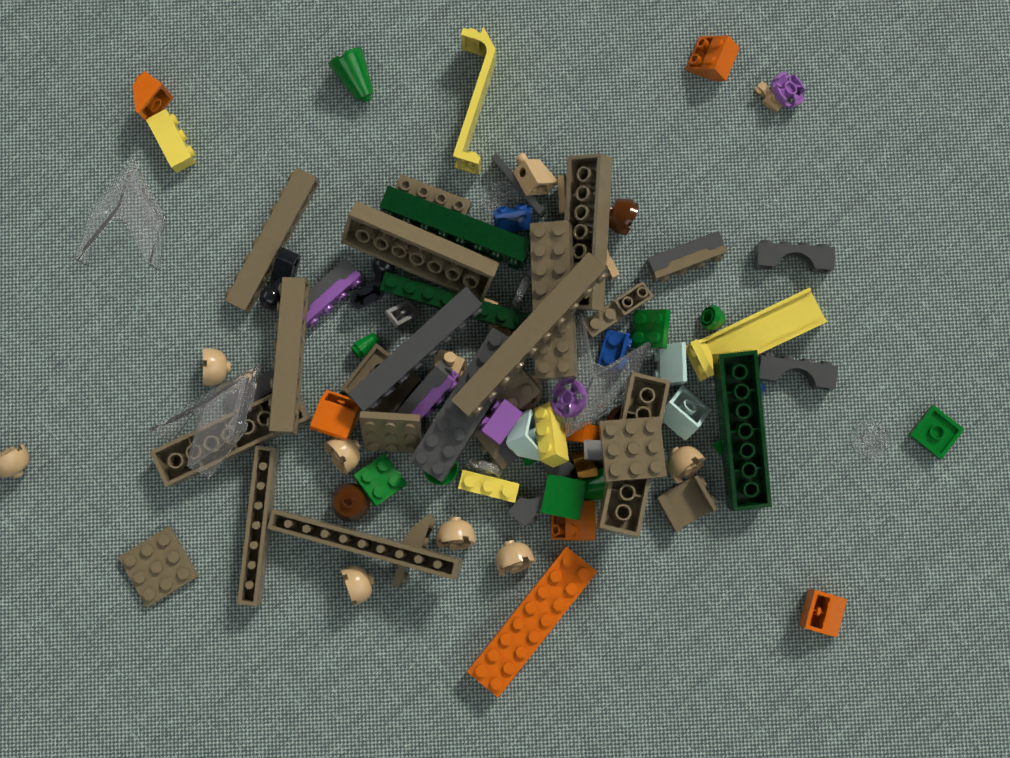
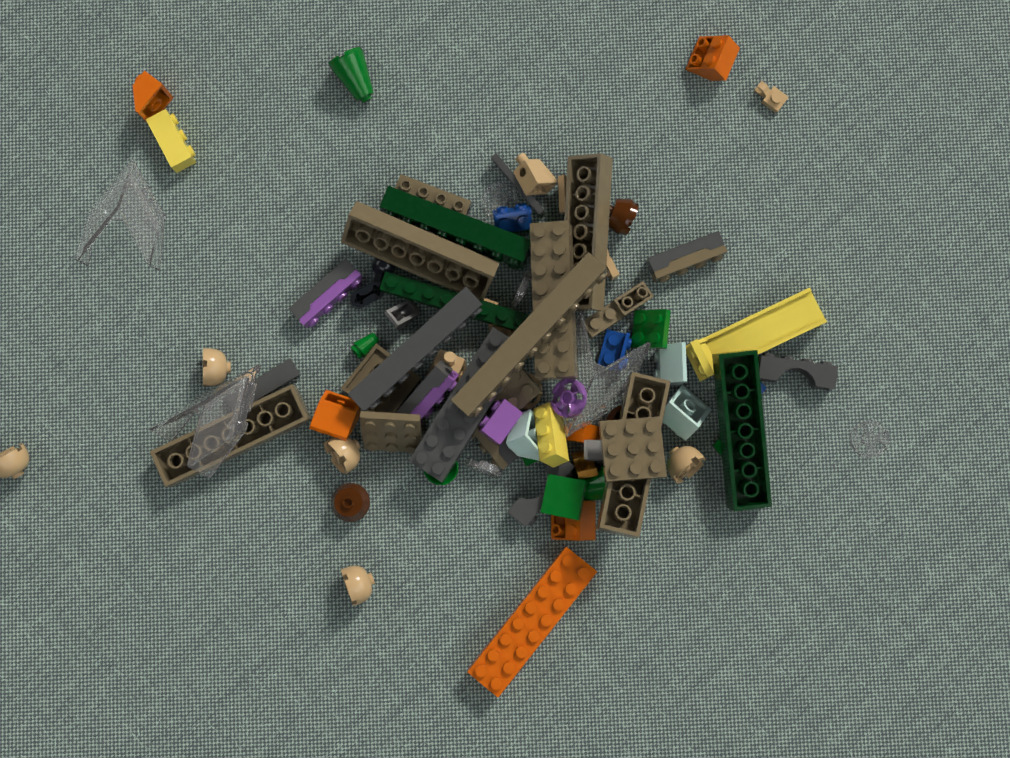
dark tan plate [118,526,199,608] -> none
dark tan brick [225,167,320,314] -> none
dark tan brick [237,446,280,606] -> none
black beam [259,247,301,310] -> none
dark tan brick [267,277,310,435] -> none
dark tan brick [267,509,464,580] -> none
green plate [353,453,407,507] -> none
dark tan slope [391,514,436,587] -> none
tan cylinder [436,517,476,550] -> none
light yellow panel [453,27,496,175] -> none
light yellow brick [458,470,520,503] -> none
tan cylinder [495,540,536,576] -> none
dark tan panel [655,475,717,532] -> none
green cone [700,305,725,330] -> none
dark grey arch [754,240,835,273] -> none
medium lavender piece [771,72,805,108] -> none
orange slope [798,588,847,637] -> none
green plate [908,405,965,460] -> none

